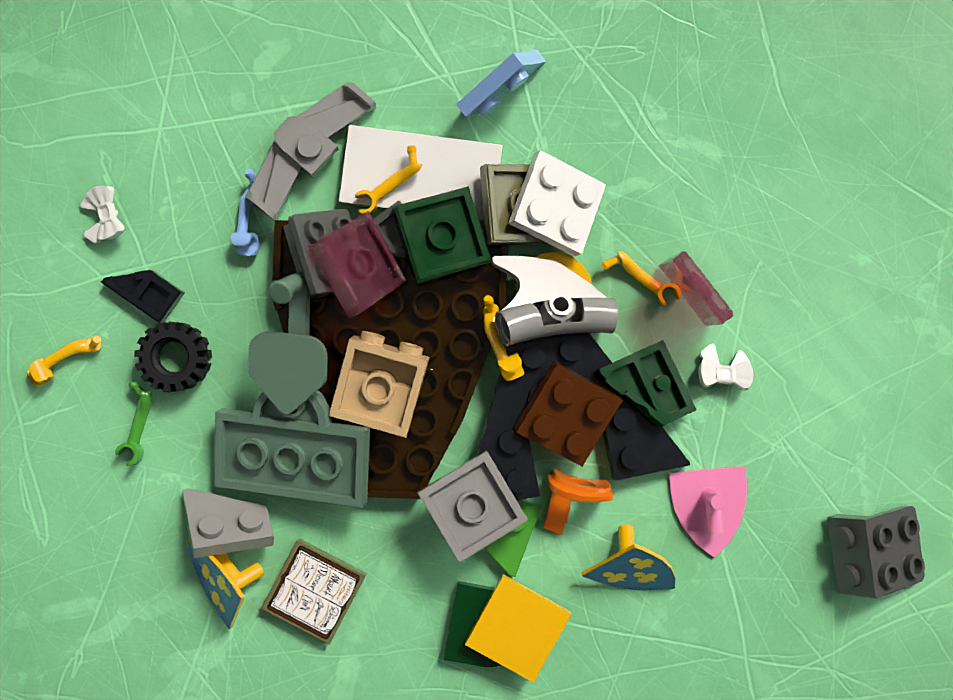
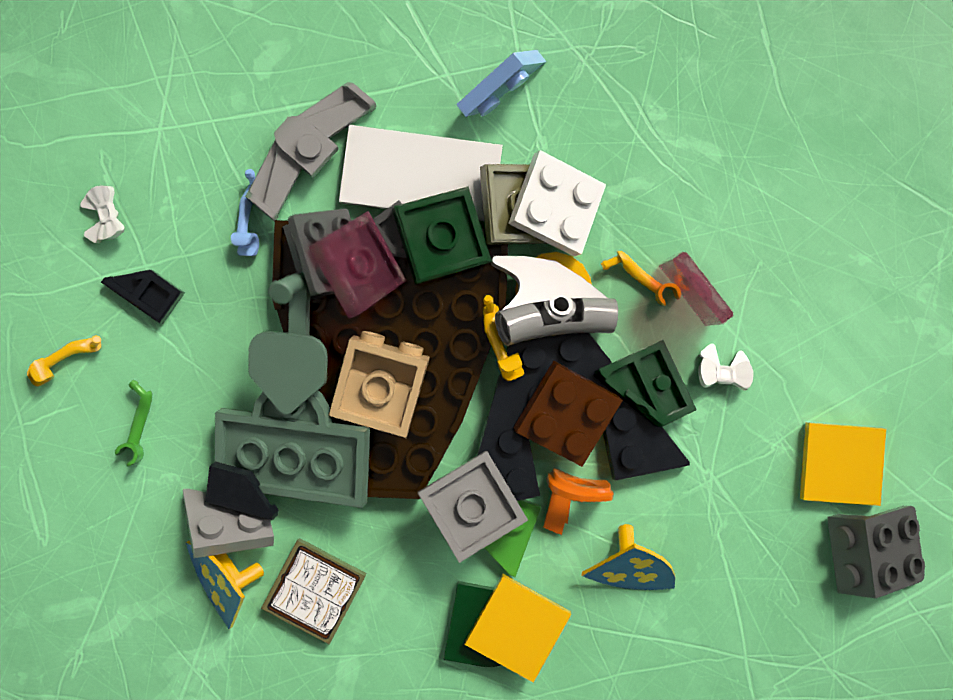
black tyre [134,322,212,392] -> none
yellow piece [355,145,422,216] -> none
bright pink shield [669,466,747,558] -> none
none -> black tile [205,462,279,520]
none -> yellow tile [800,422,886,506]

